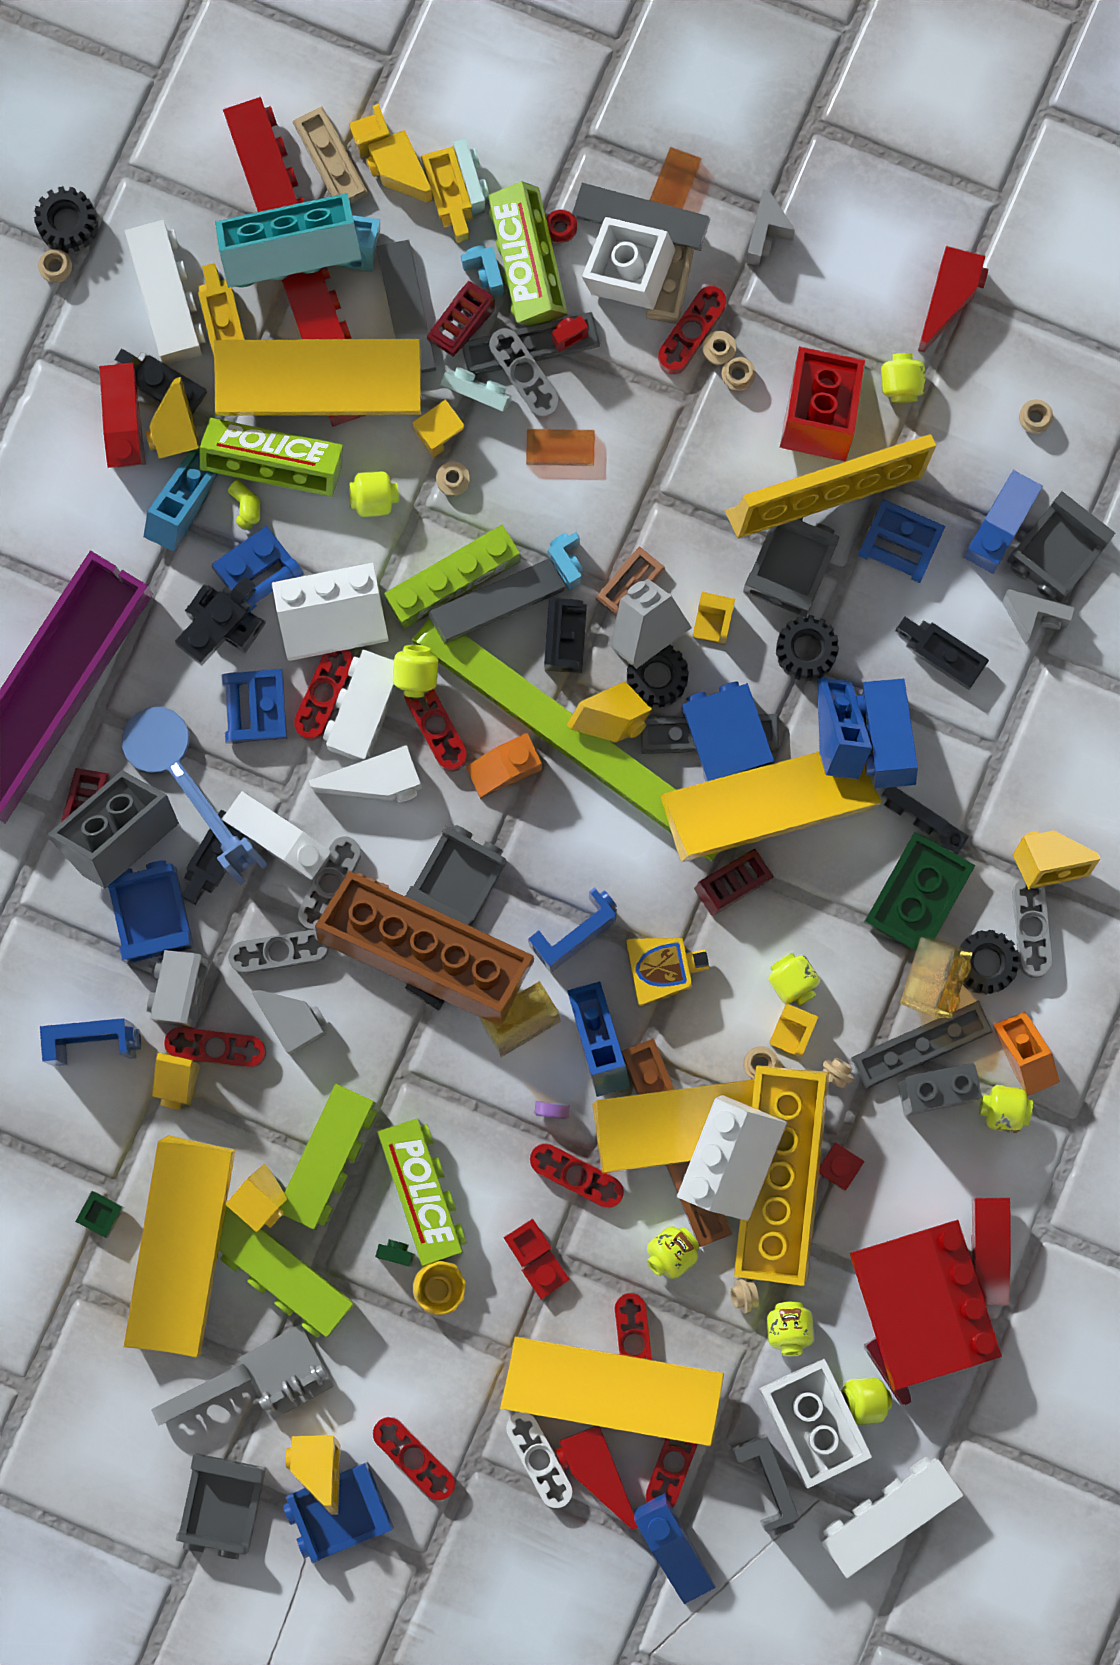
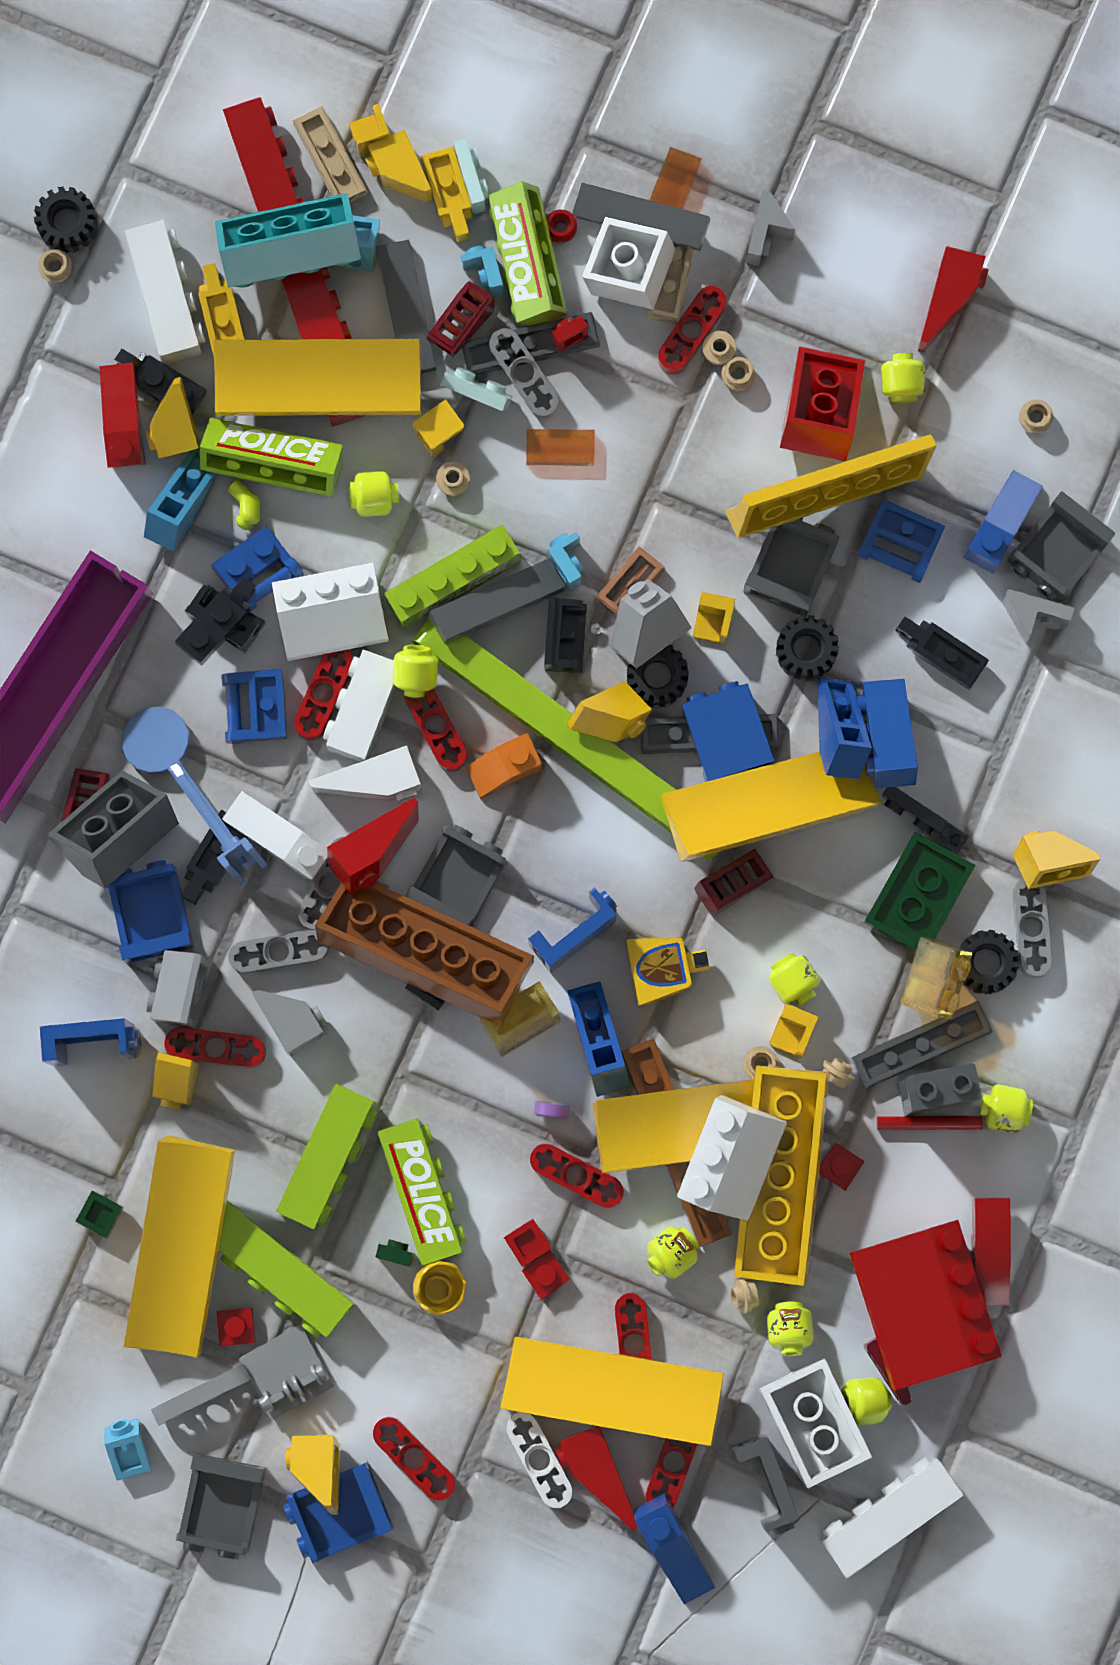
yellow slope [225,1163,287,1232] -> none
orange slope [994,1011,1060,1096] -> none
none -> medium azure bracket [104,1419,151,1481]
none -> red plate [217,1308,256,1346]
none -> red slope [327,797,419,894]
none -> red bar [876,1116,983,1130]

